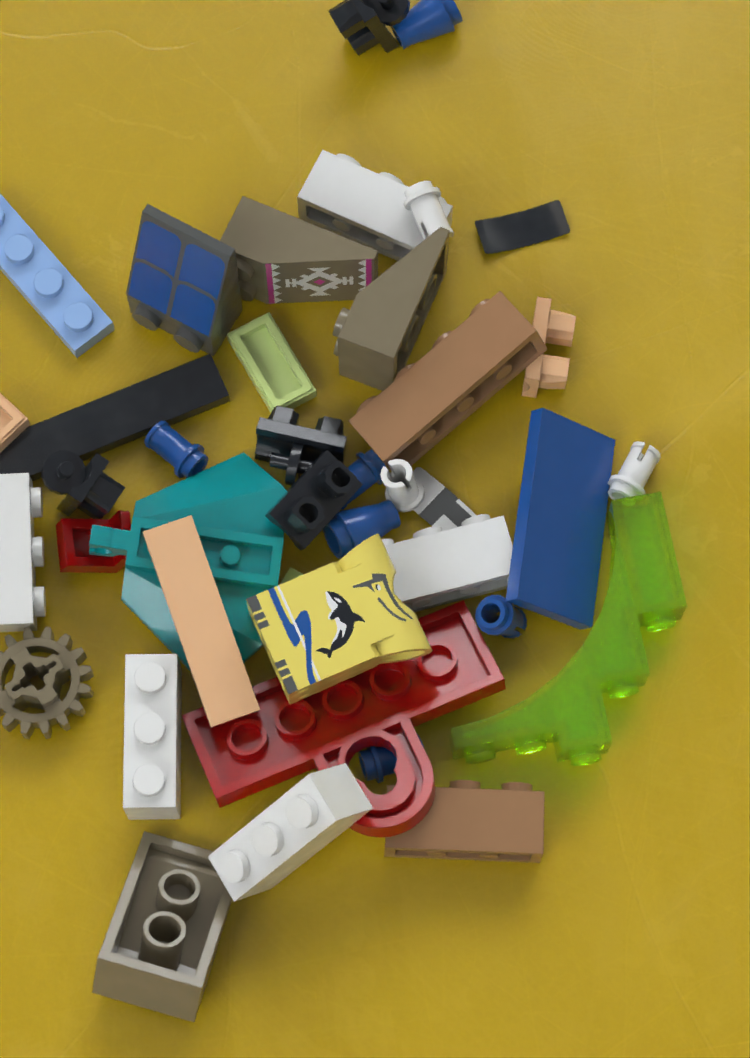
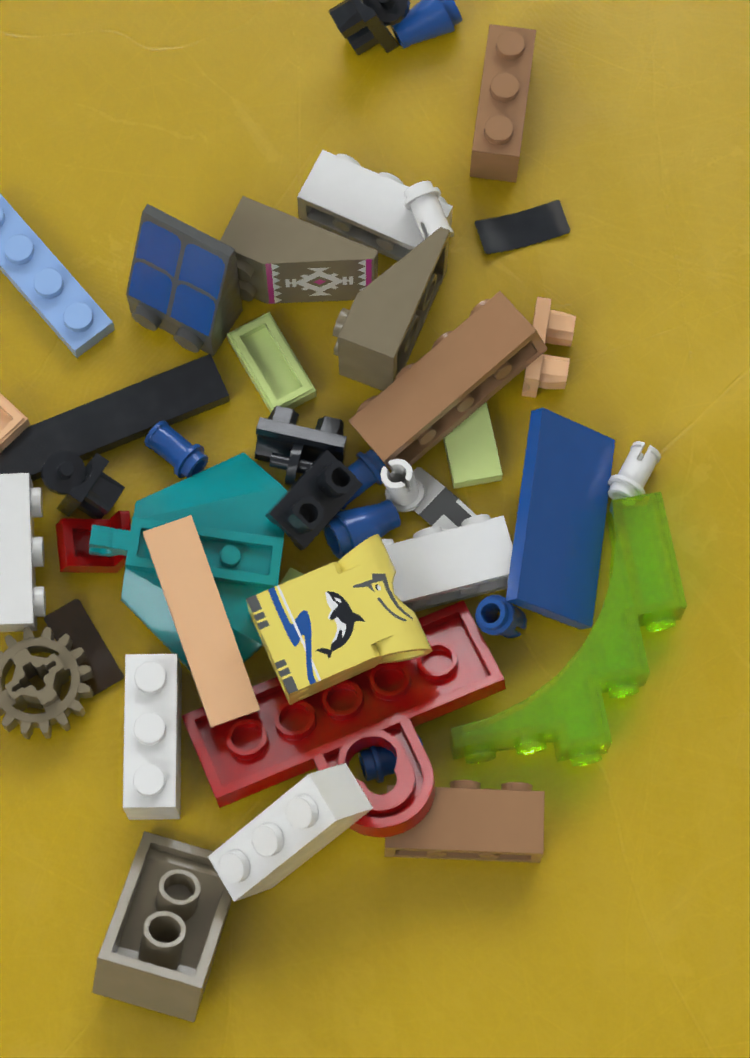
none -> dark brown sticker [44,599,124,696]
none -> yellowish green tile [443,402,503,489]
none -> medium nougat brick [469,24,536,183]

